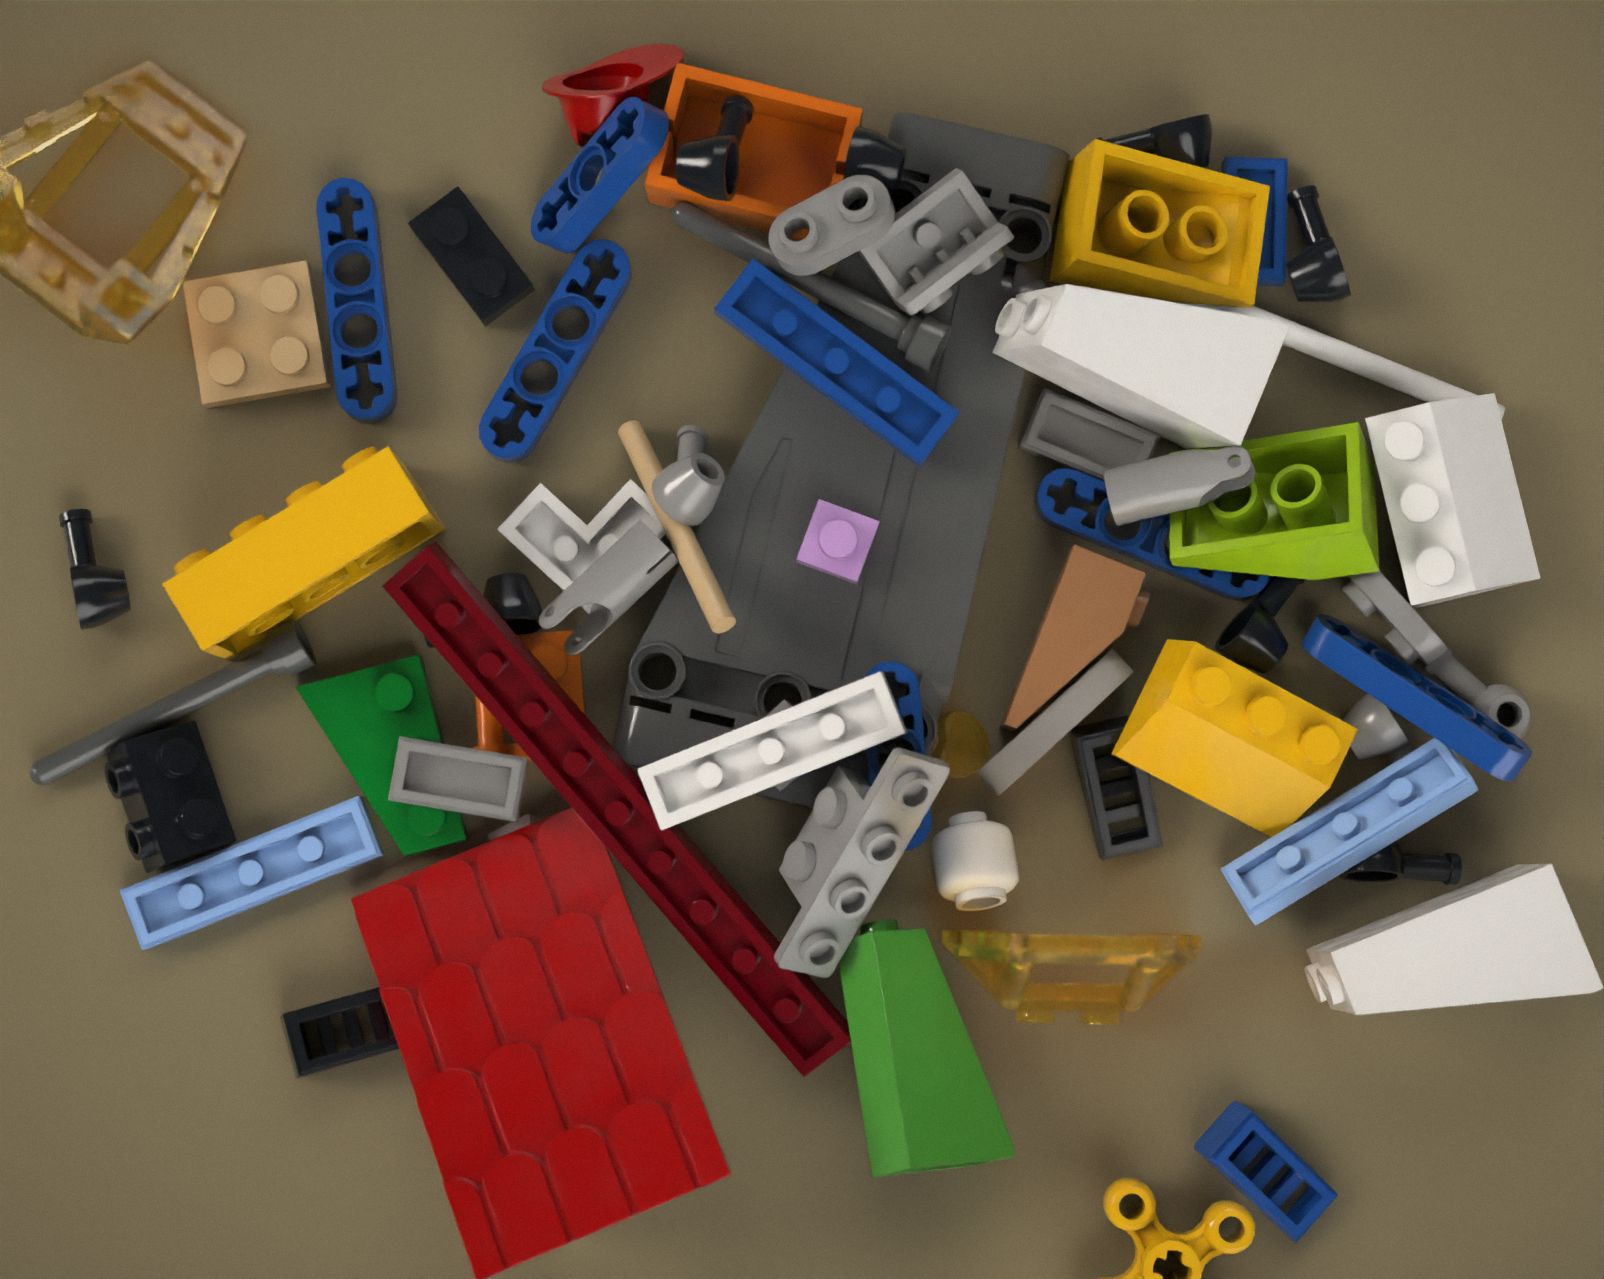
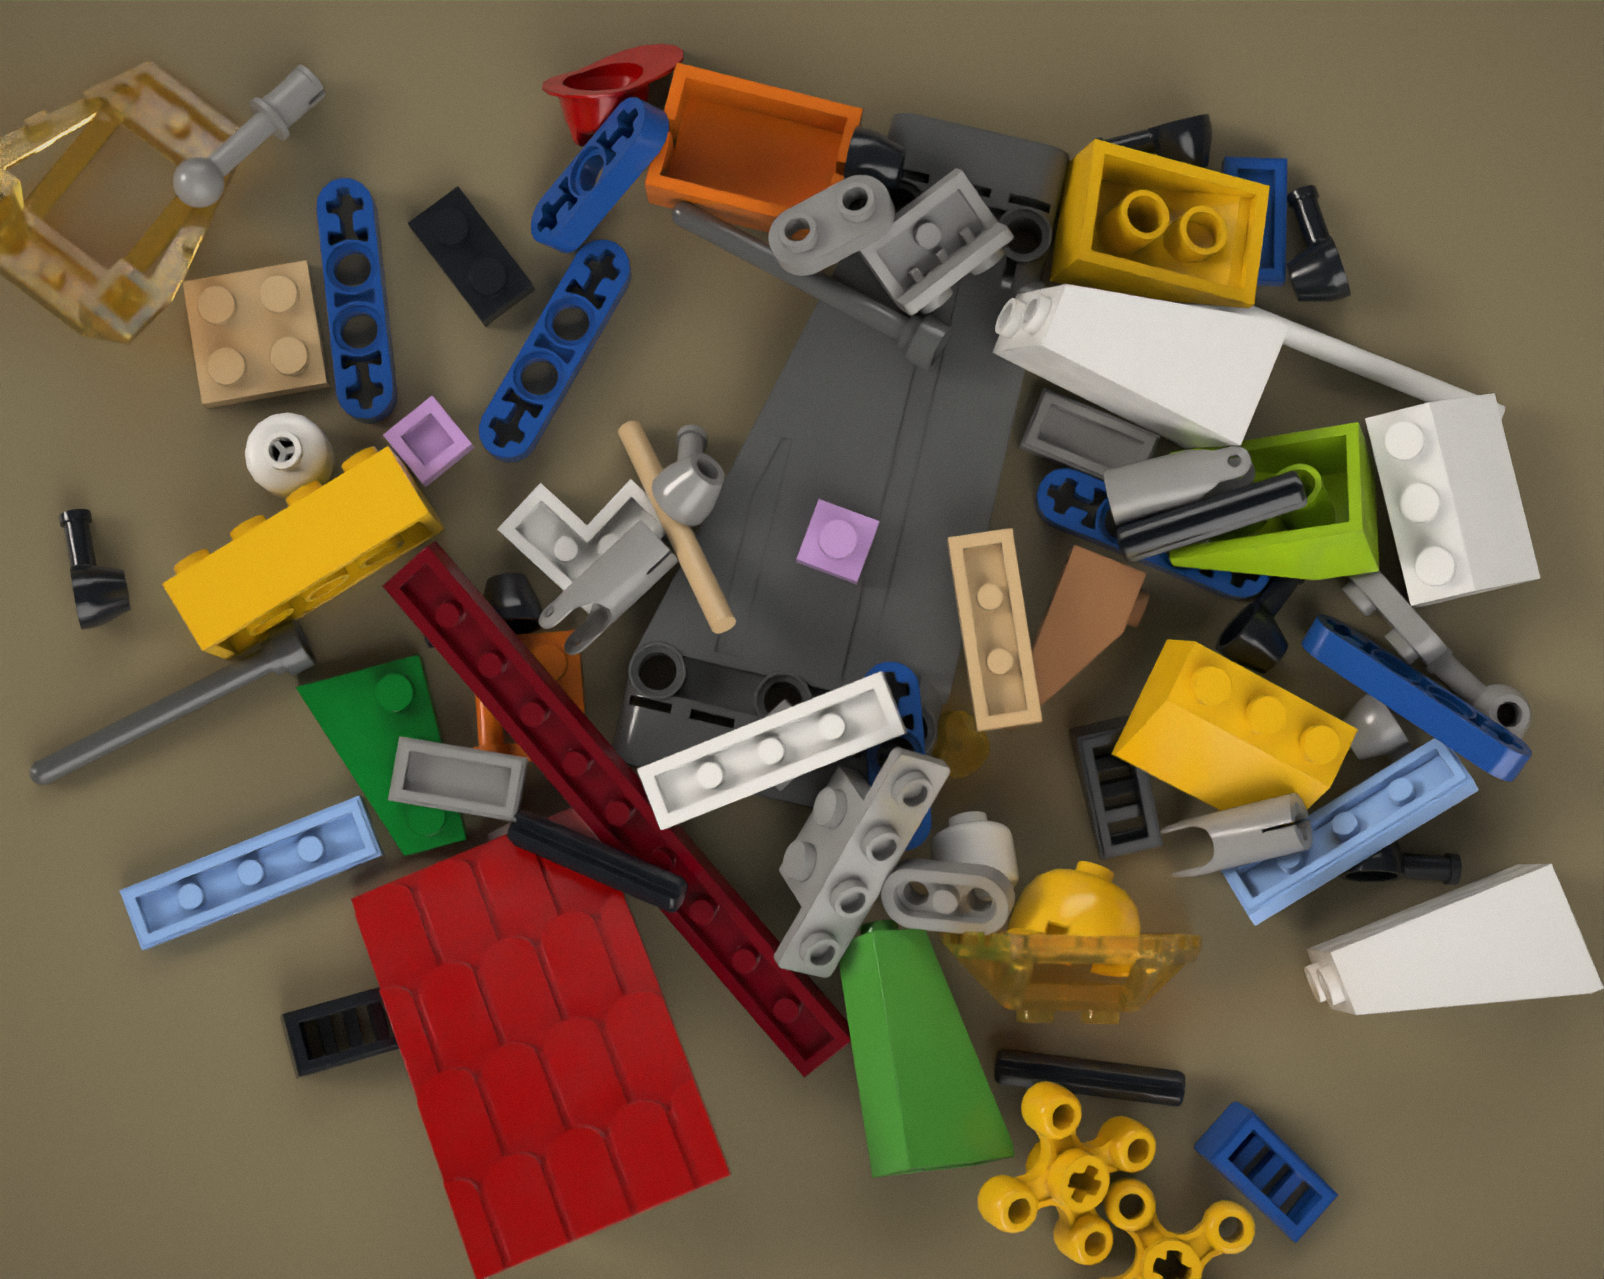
black bracket [105,720,236,873] -> none
black bar [676,95,754,201] -> none
blue plate [714,258,960,468] -> none
light grey beam [976,648,1134,796] -> none
none -> light grey pin [173,65,326,208]
none -> white head [245,412,335,499]
none -> lavender plate [383,395,475,487]
none -> black axle [507,810,689,913]
none -> light grey plate [881,858,1015,936]
none -> tan plate [947,528,1043,732]
none -> yellow gear [977,1081,1156,1266]
none -> black axle [994,1049,1186,1106]
none -> yellow cylinder [1007,861,1141,977]
none -> black axle [1116,471,1307,562]
none -> light grey piece [1160,793,1313,878]

